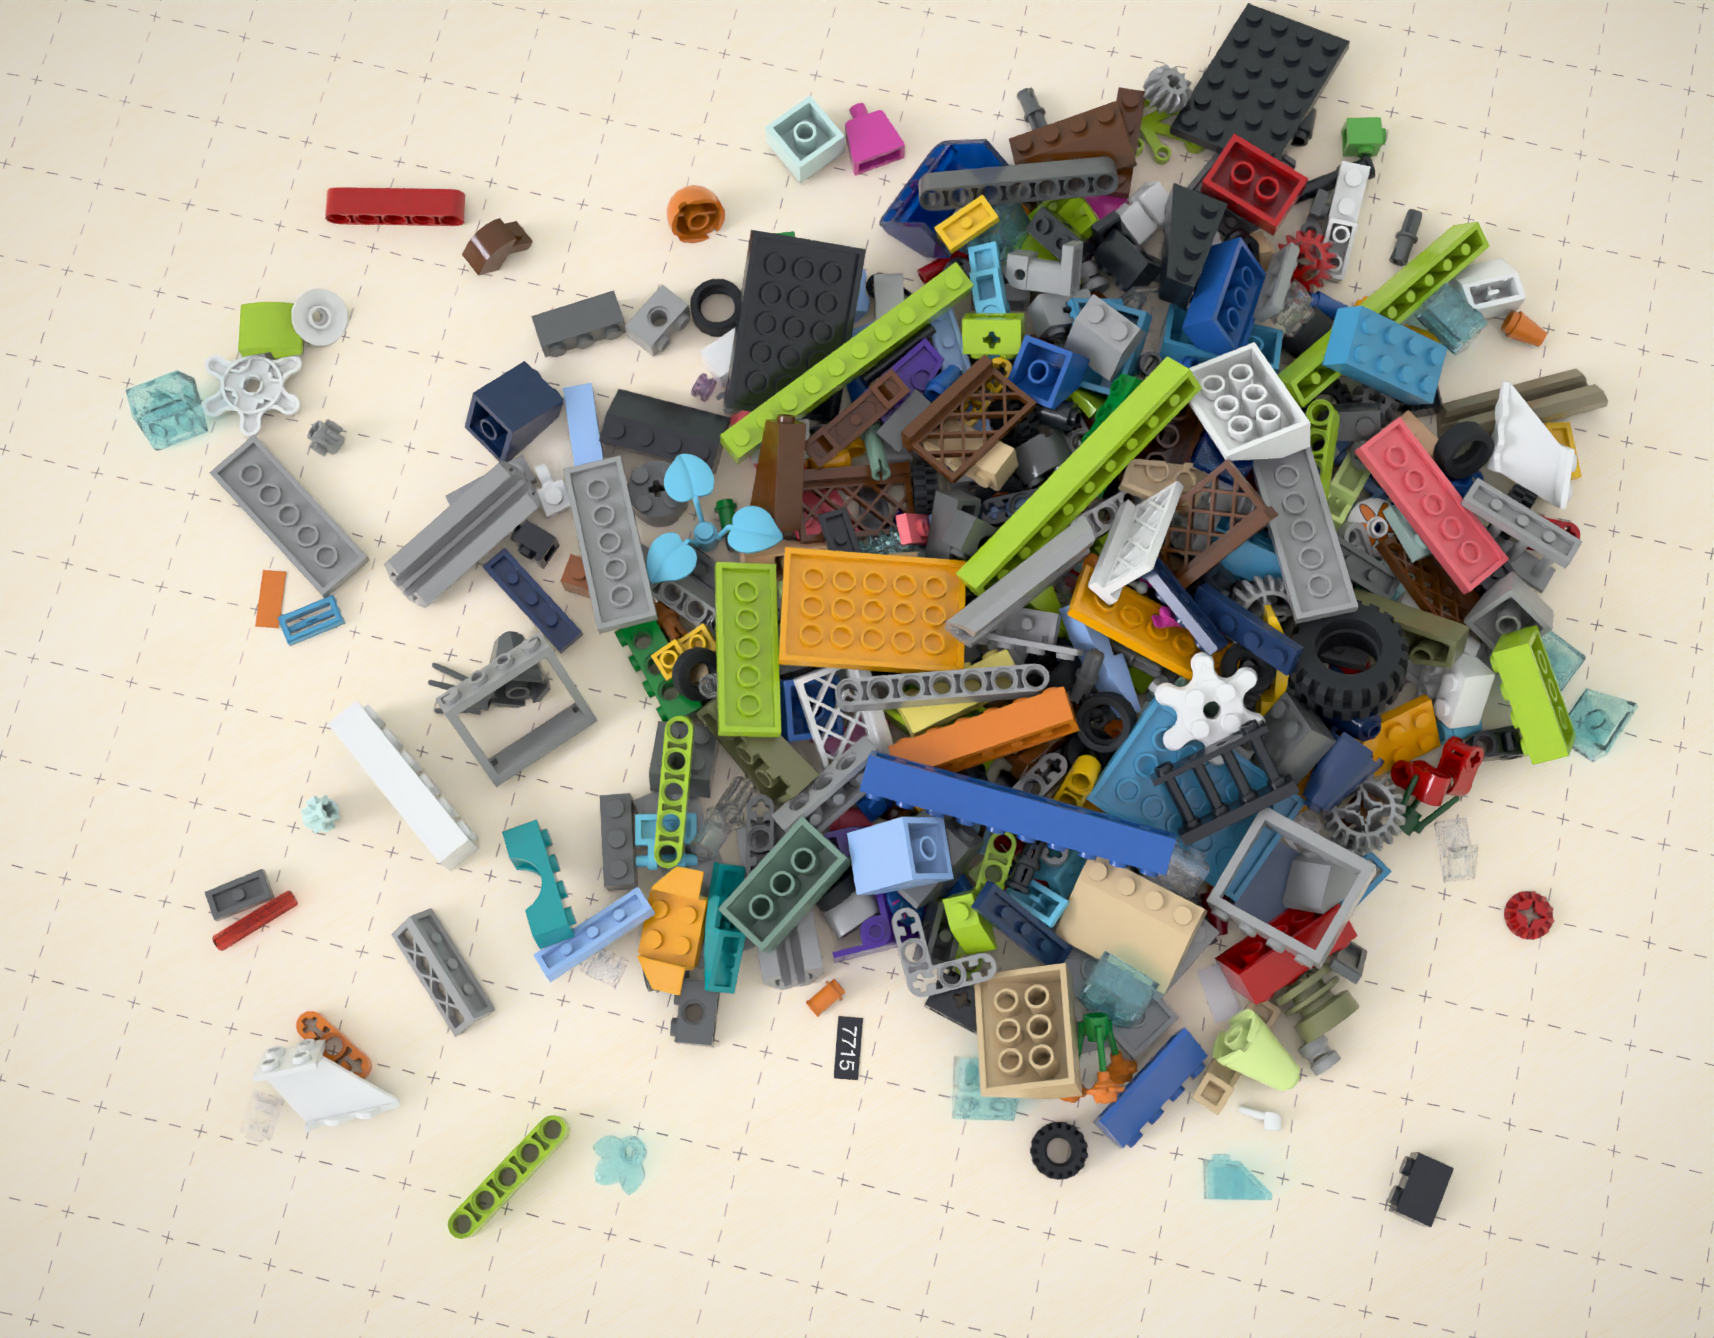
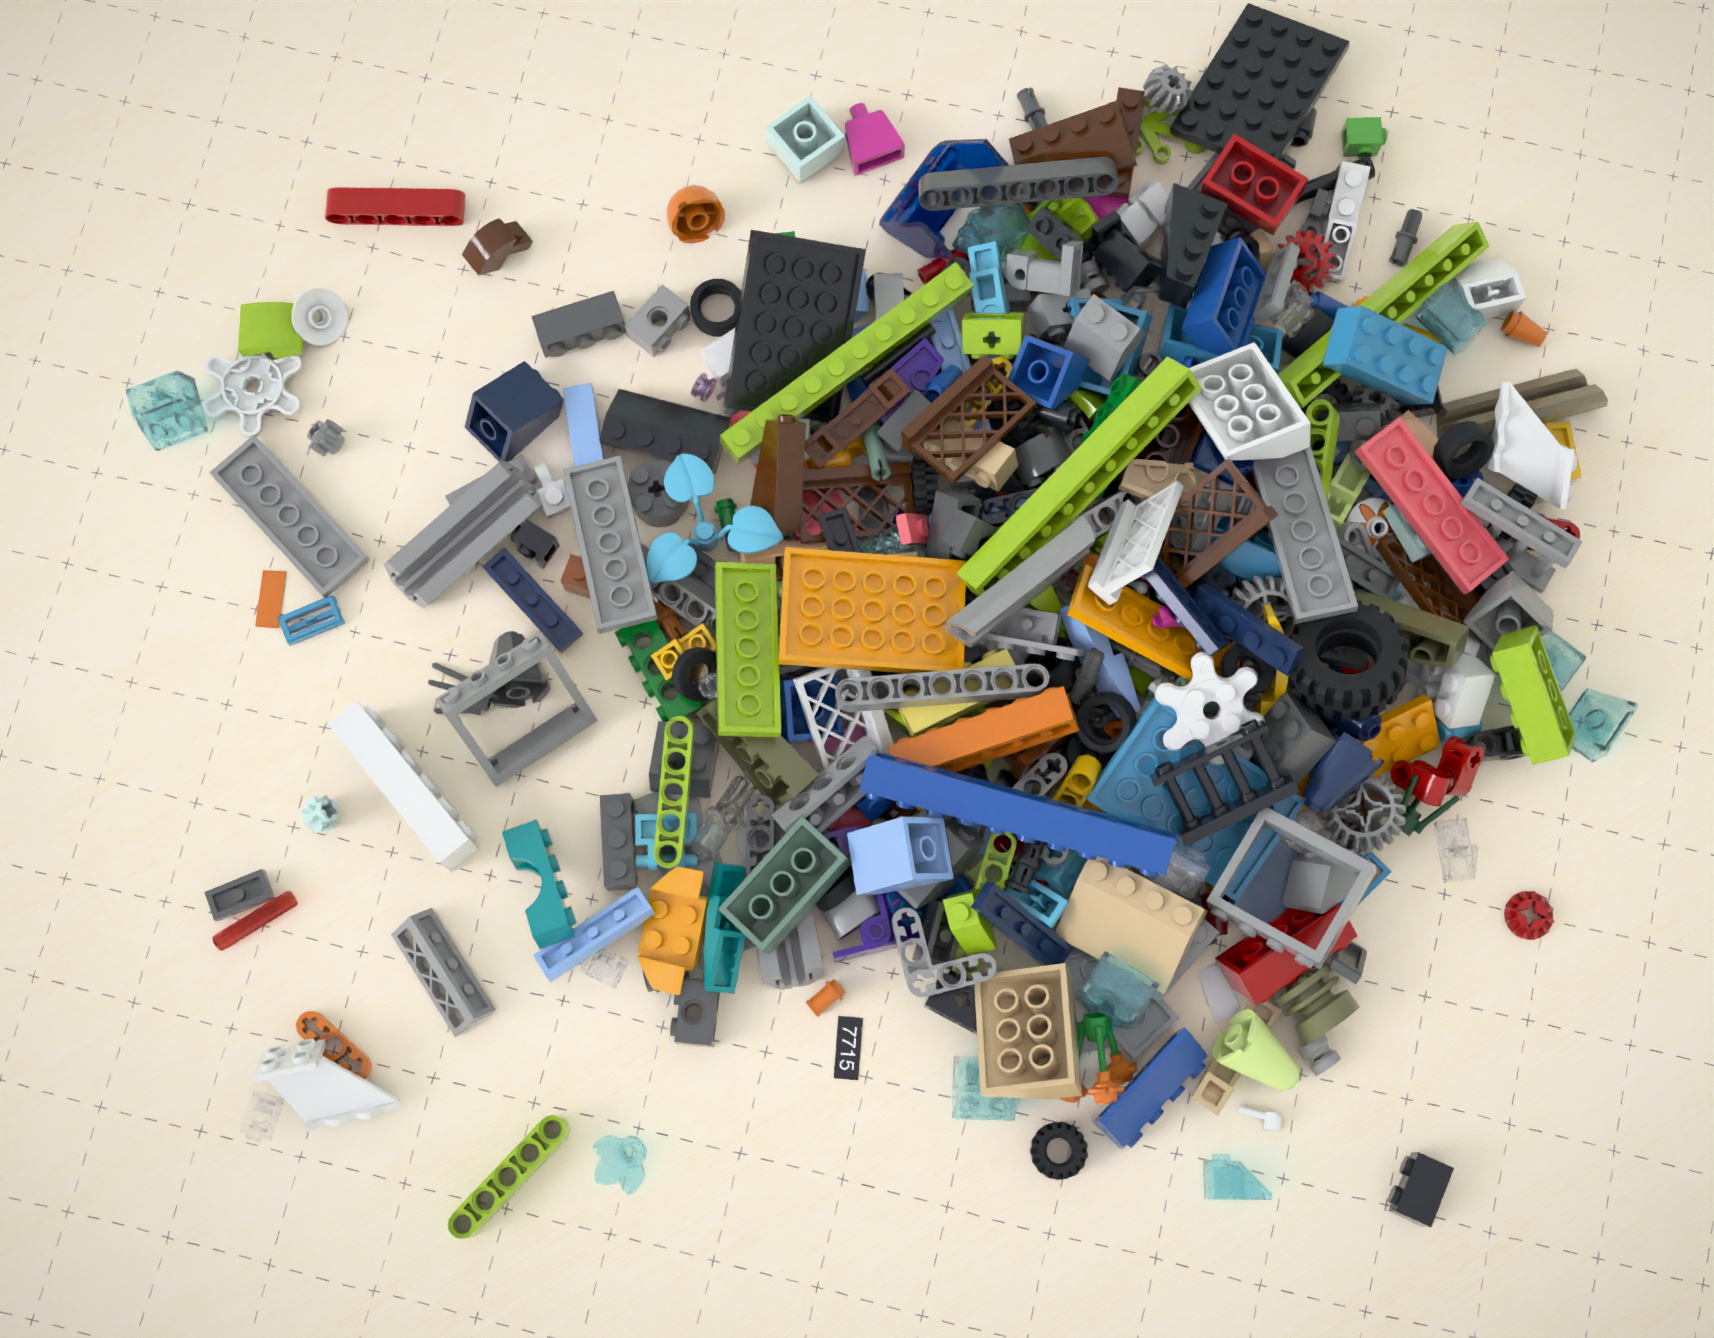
yellow panel [934,194,1000,254] -> none

